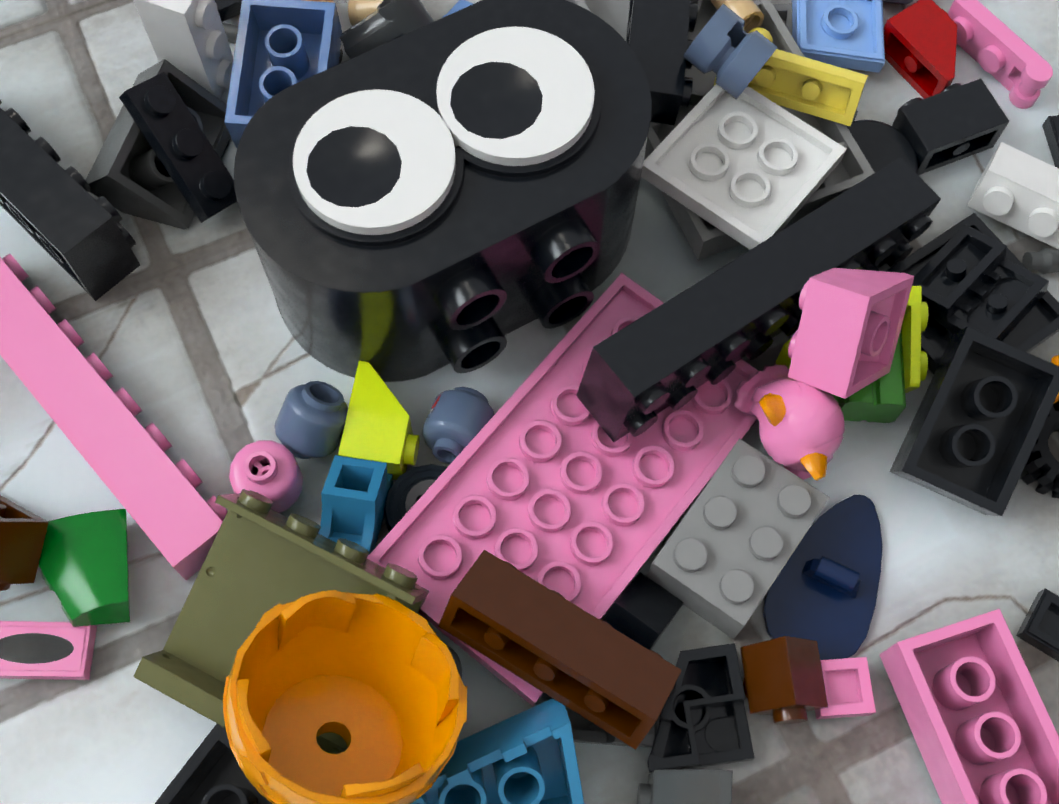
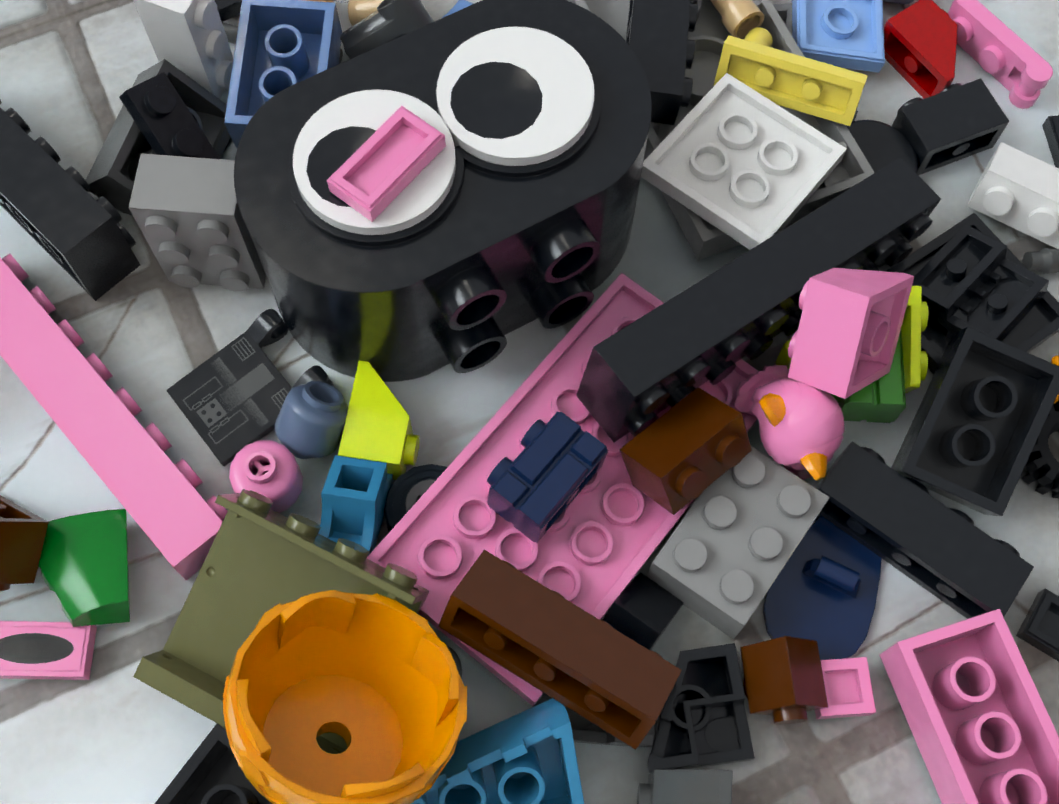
sand blue head [422,387,495,465] -> none
sand blue wheel [683,4,778,100] -> none
none -> light grey brick [128,153,266,291]
none -> black flag [166,309,333,466]
none -> bright pink tile [327,106,446,222]
none -> dark blue brick [487,411,608,543]
none -> reddish brown brick [619,387,752,515]
none -> black brick [816,441,1034,619]

